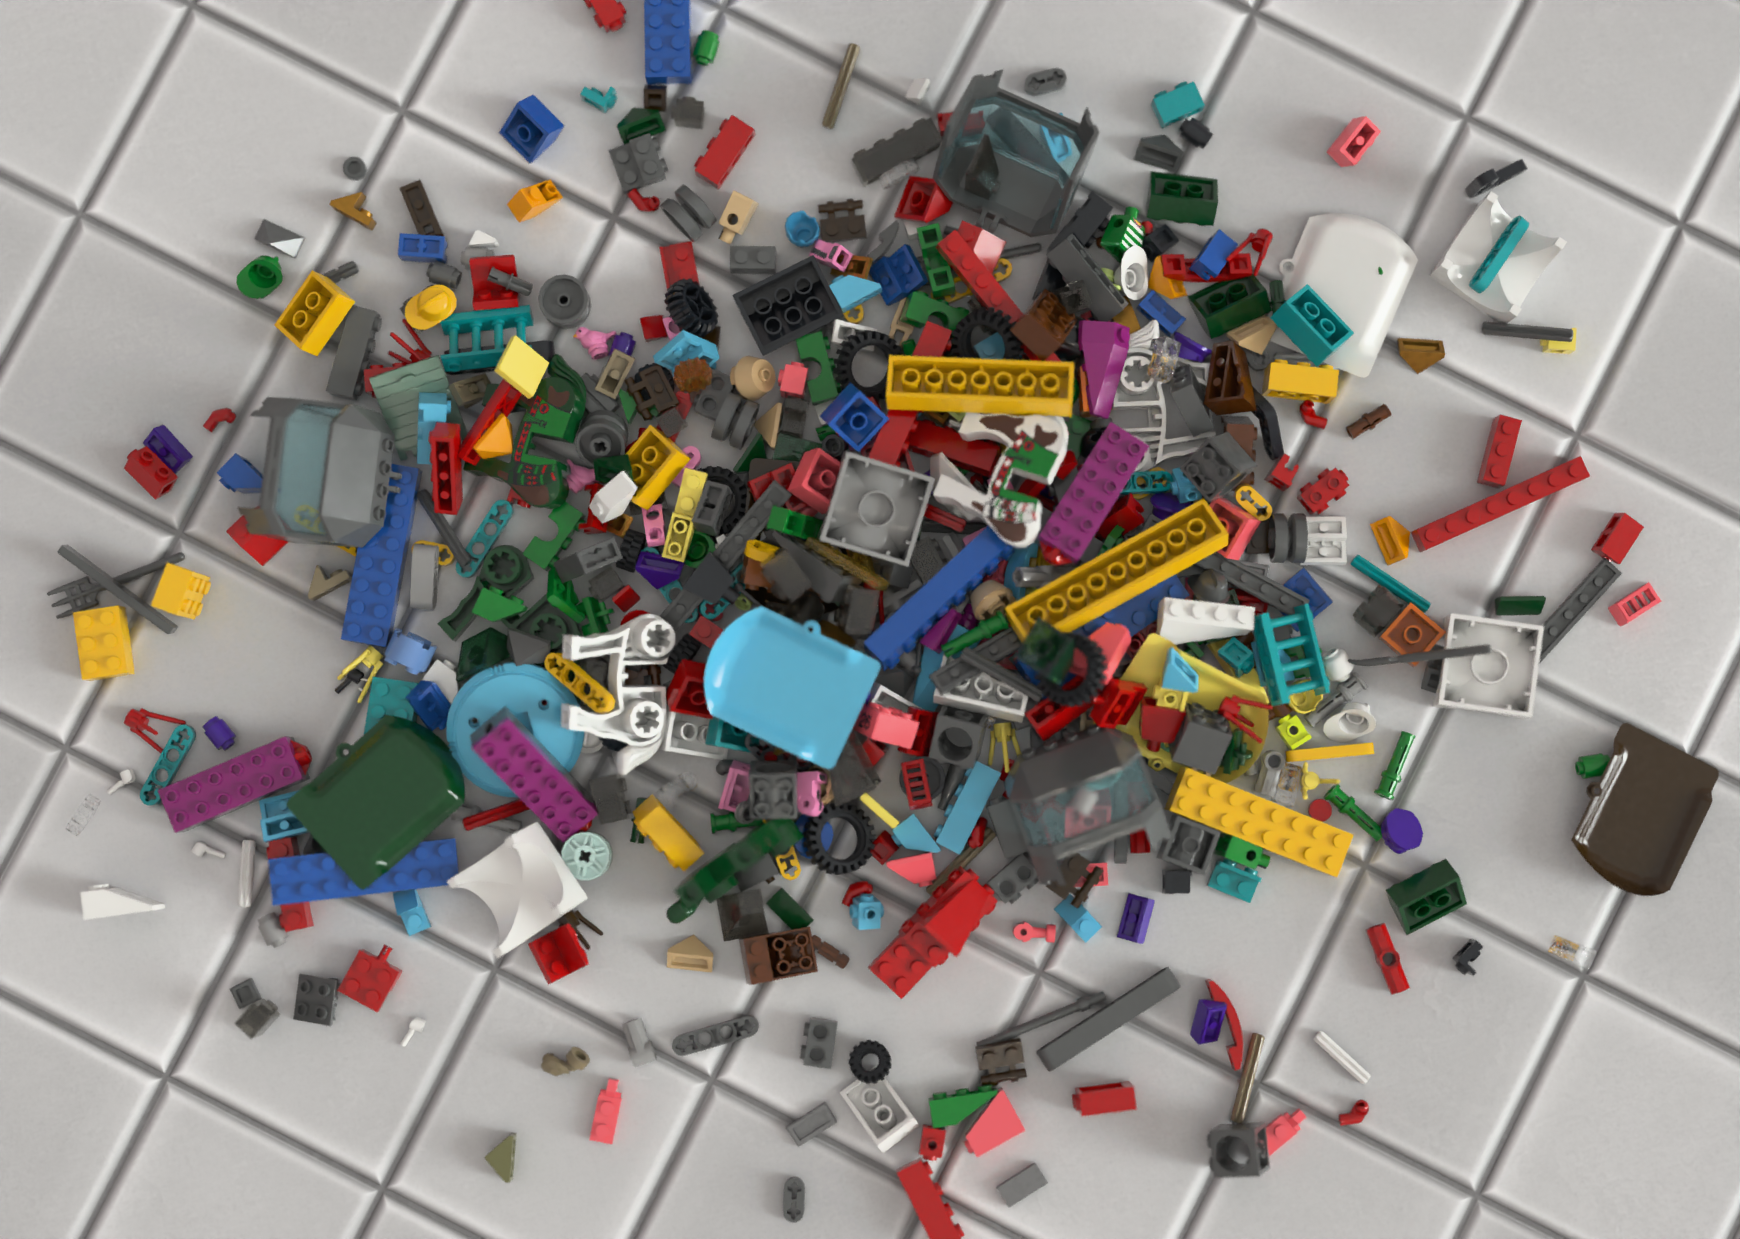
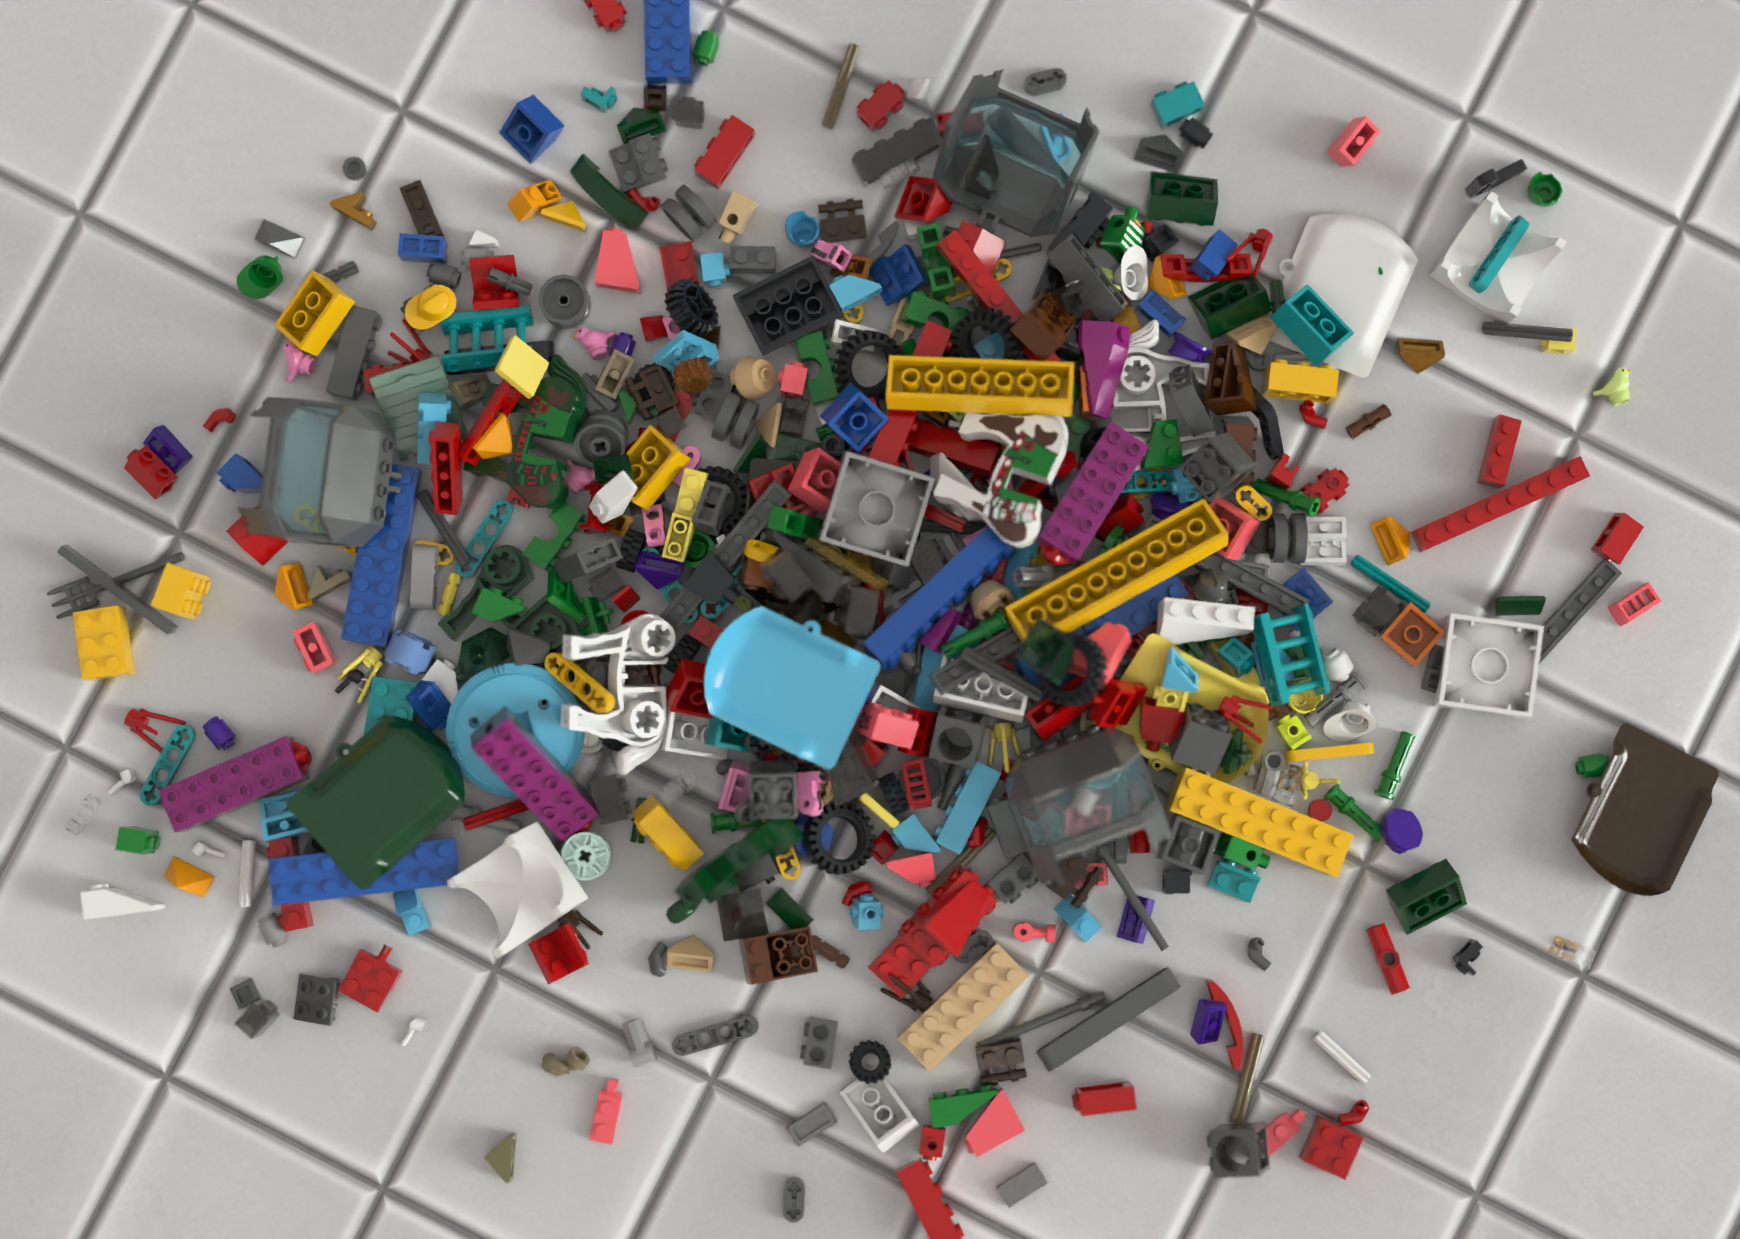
clear leg [1147,336,1181,383] -> none
dark grey piece [1348,644,1491,666] -> none
none -> green brick [115,826,161,854]
none -> light orange slope [163,856,215,897]
none -> light orange slope [274,563,313,610]
none -> bright pink animal [283,341,316,383]
none -> coral brick [293,622,338,674]
none -> light yellow axle [437,572,462,617]
none -> yellow slope [541,200,587,232]
none -> dark green slope [570,154,649,231]
none -> coral slope [594,228,641,294]
none -> dark grey arm [648,942,668,977]
none -> medium azure brick [700,252,730,288]
none -> red brick [857,80,904,132]
none -> black wheel [877,772,910,816]
none -> dark brown plant [880,974,933,1013]
none -> tan brick [897,942,1029,1072]
none -> dark grey beam [953,930,993,963]
none -> dark grey bar [1095,843,1169,951]
none -> green wing [1141,419,1184,469]
none -> dark grey arm [1248,937,1271,971]
none -> green pin [1253,478,1320,517]
none -> red brick [1299,1115,1364,1180]
none -> green hair [1527,172,1562,207]
none -> yellowish green animal [1592,367,1631,406]

